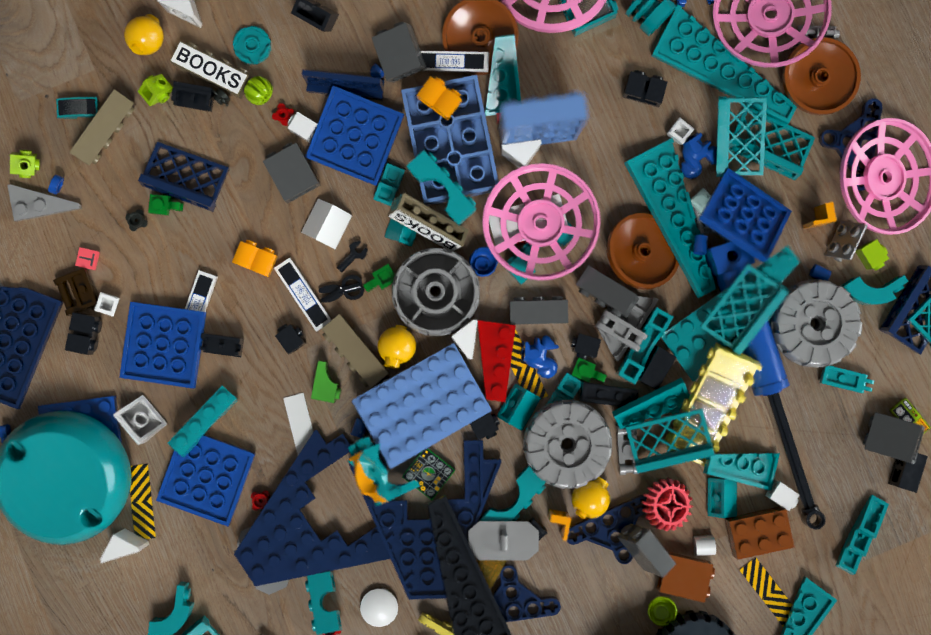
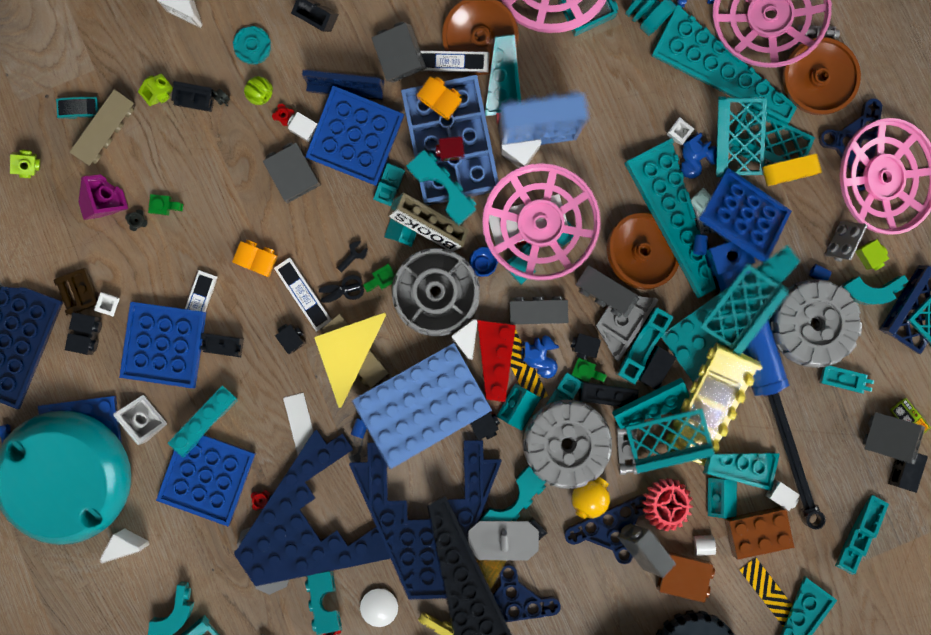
light grey wing [7,184,82,222] -> none
blue tile [48,174,64,195] -> none
coral tile [75,247,100,270] -> none
yellow brick [124,14,164,55] -> none
sticker [130,464,156,539] -> none
dark blue fence [138,142,229,212] -> none
brick [170,41,251,99] -> none
white slope [301,199,352,250] -> none
bright green arch [311,360,342,403] -> none
teal hips [347,436,420,506] -> none
blue hinge [370,63,385,78] -> none
yellow brick [378,325,416,369] -> none
tile [402,448,455,500] -> none
light orange panel [548,509,571,541] -> none
light grey plate [595,310,648,352] -> none
black piece [622,70,668,107] -> none
lime hair [647,596,677,626] -> none
light orange panel [802,202,837,229] -> none
none -> magenta slope [78,174,128,220]
none -> light yellow tile [314,313,386,408]
none -> dark red brick [436,136,464,162]
none -> yellow beam [762,154,822,186]

